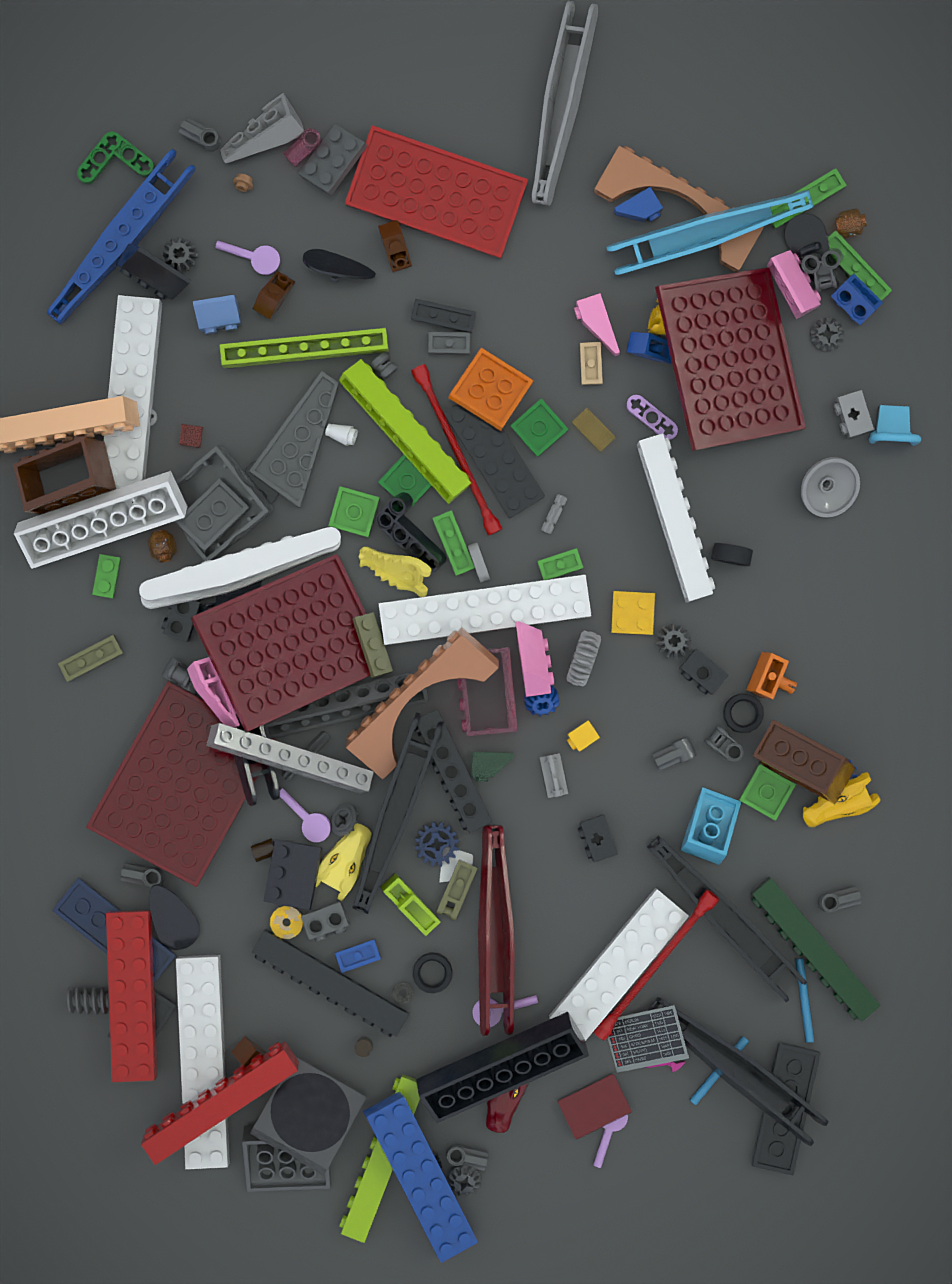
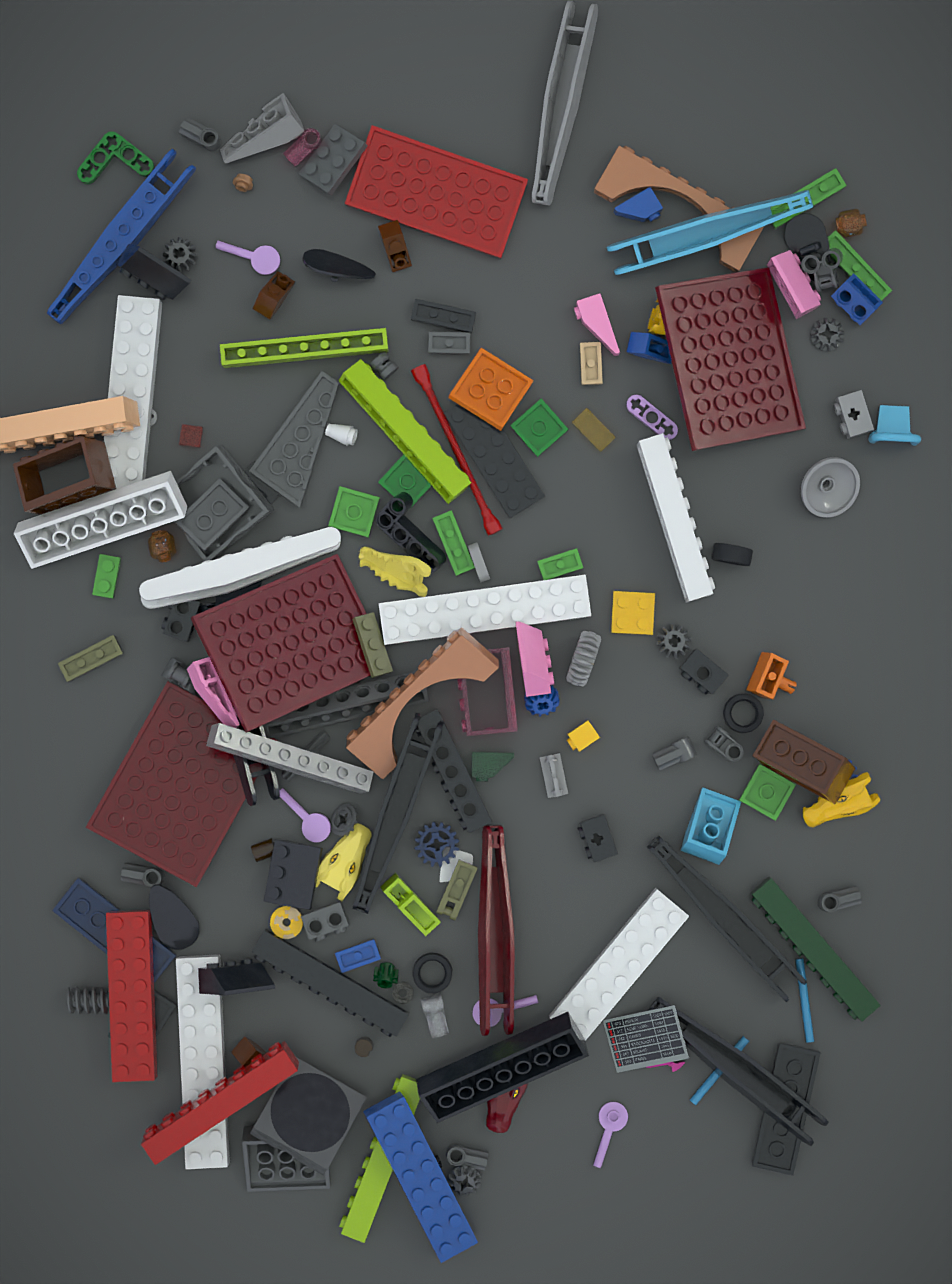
medium blue slope [193,295,242,334] -> none
light grey axle [541,494,567,534] -> none
dark red tile [557,1074,632,1140] -> none
red hose [593,890,720,1041] -> none
none -> black slope [198,959,275,996]
none -> dark green gear [373,962,399,989]
none -> clear piece [420,993,449,1038]

